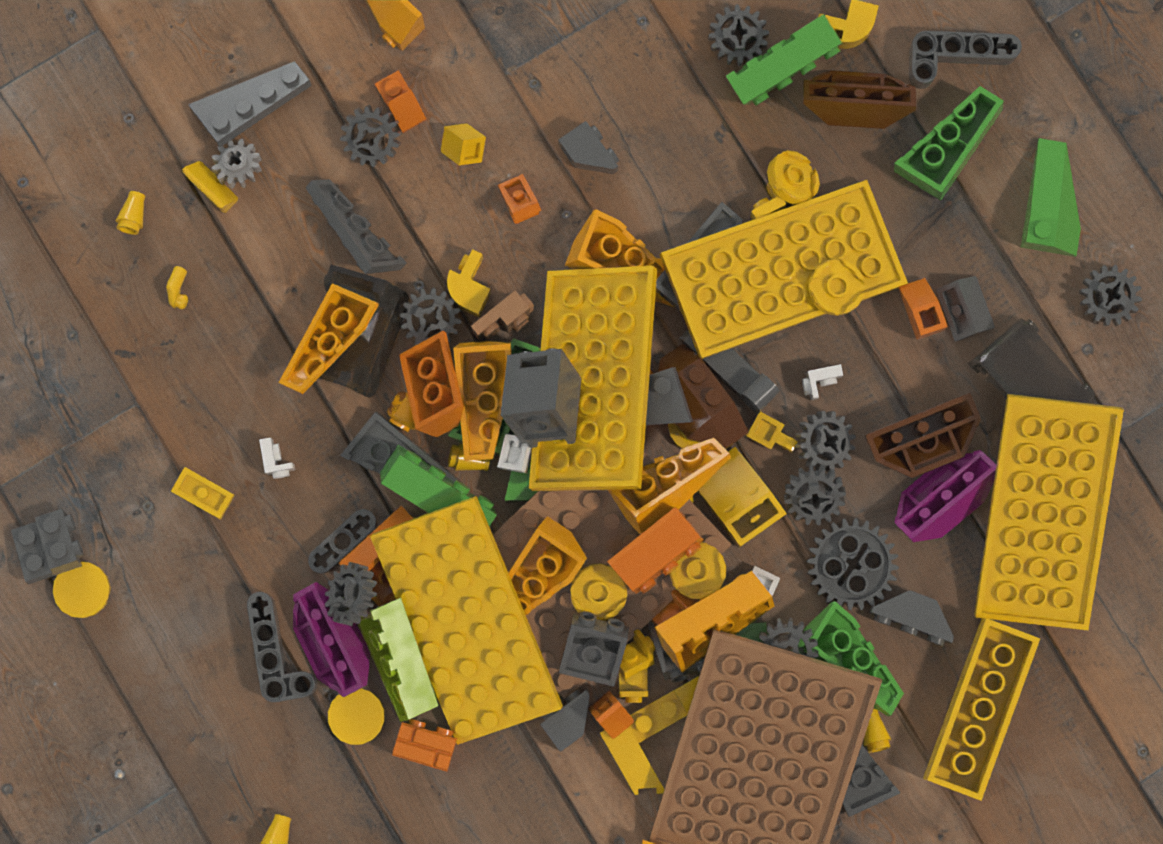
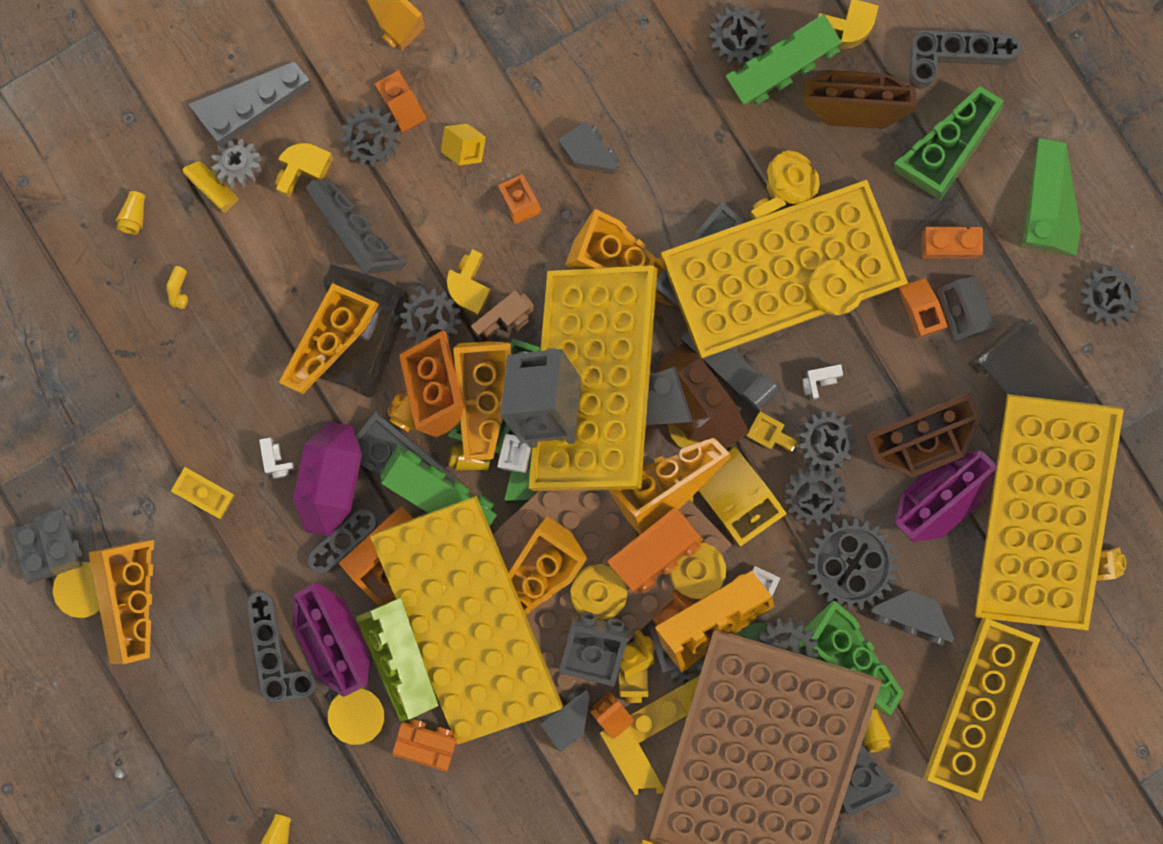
dark grey gear [325,562,377,626] -> none
none -> light orange wedge [88,540,154,664]
none -> yellow brick [275,143,334,198]
none -> magenta wedge [293,422,362,537]
none -> orange brick [922,227,983,260]
none -> yellow bracket [1096,547,1126,581]

